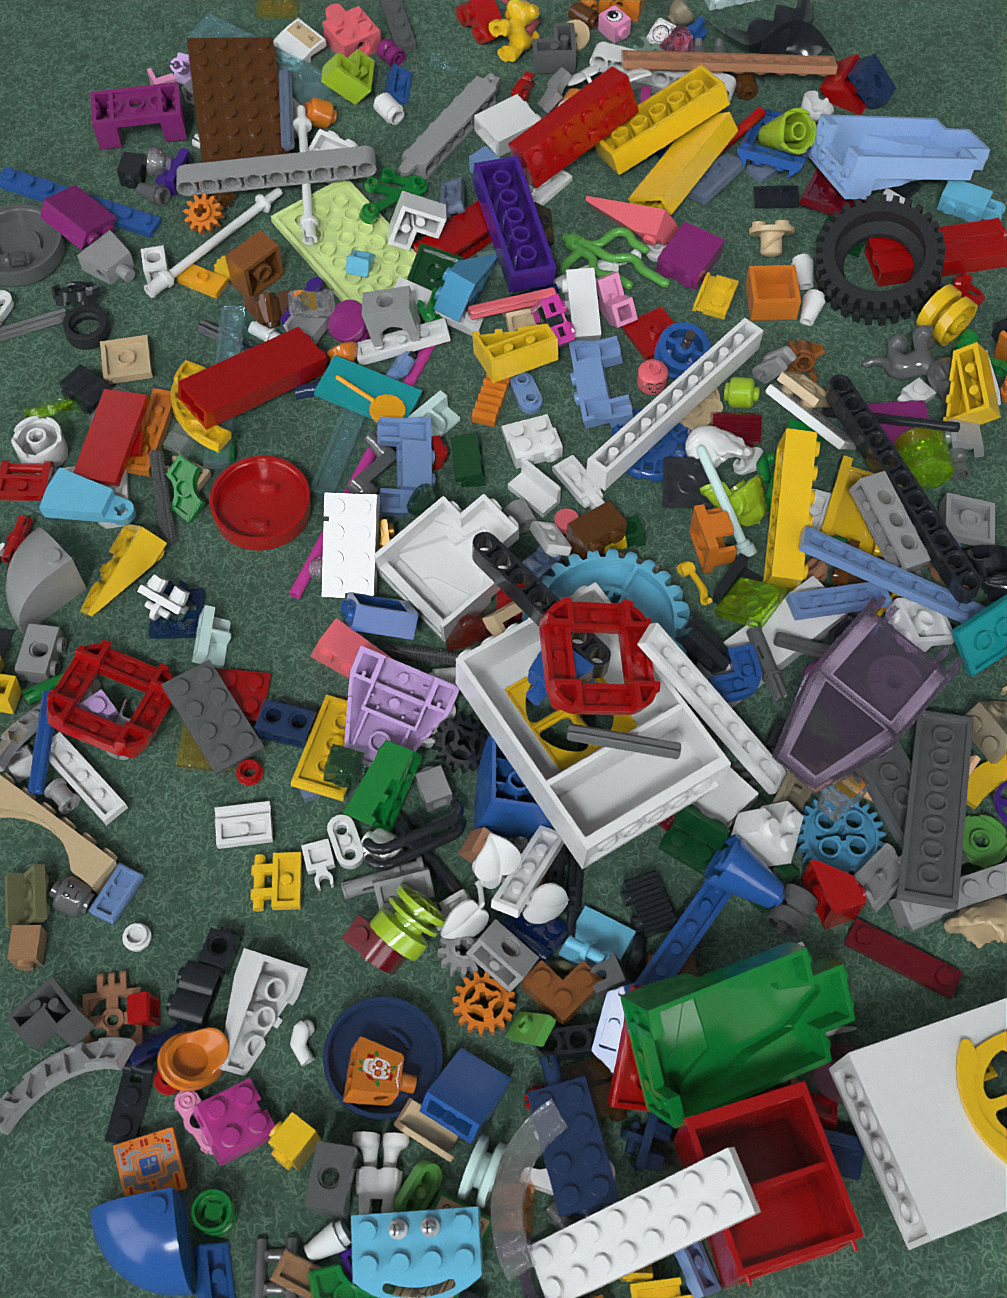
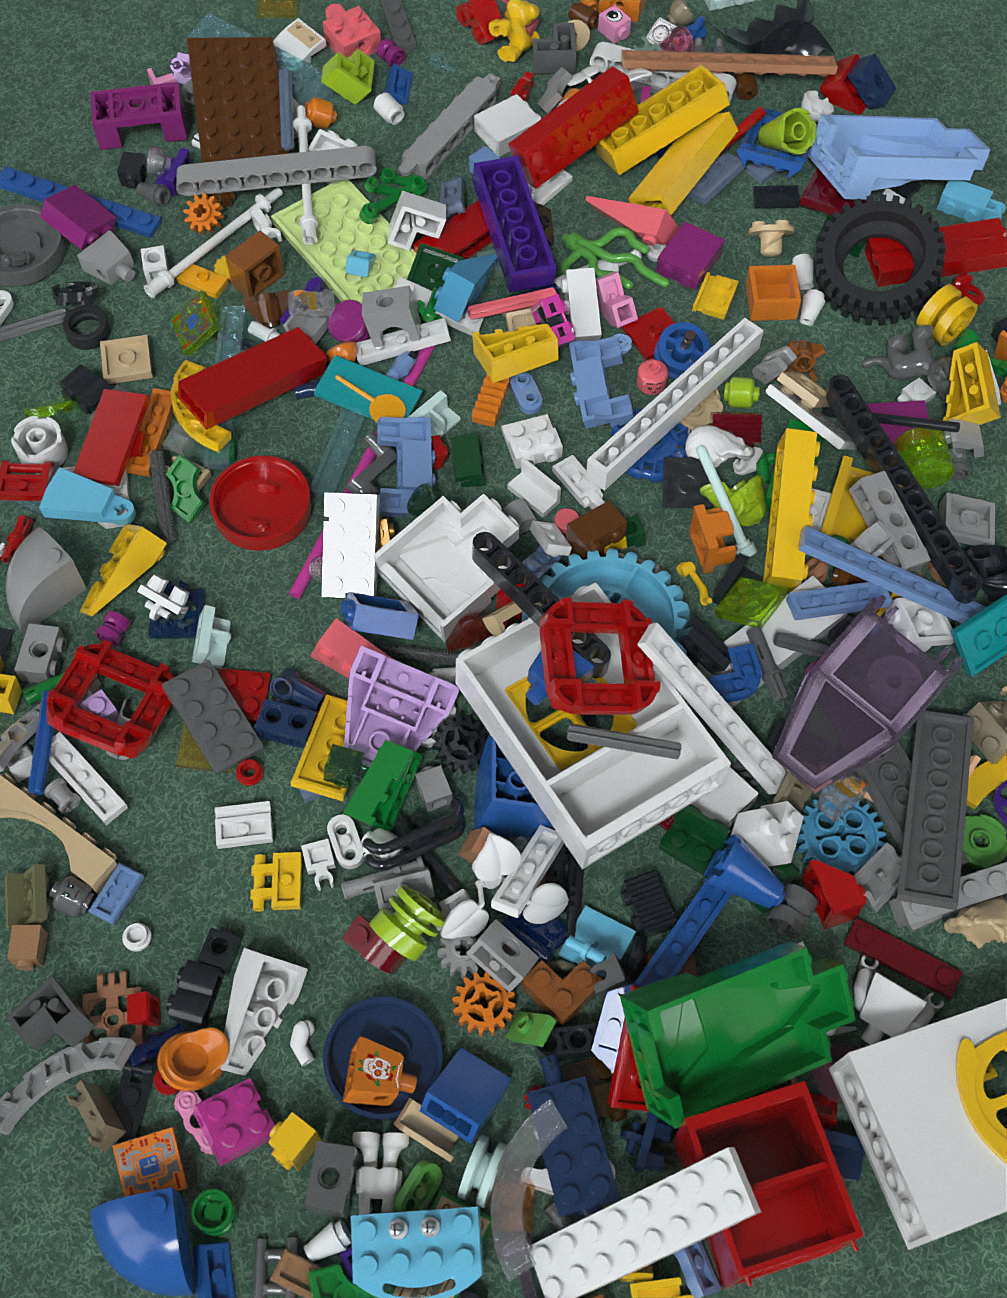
none -> dark tan hinge [66,1080,126,1153]
none -> magenta wheel [95,611,130,647]
none -> clear neon green tile [171,290,220,356]
none -> white plate [251,207,282,242]
none -> dark blue piece [270,669,326,712]
none -> light blue plate [614,333,632,355]
none -> light grey panel [850,520,897,557]
none -> white torso [853,955,944,1045]

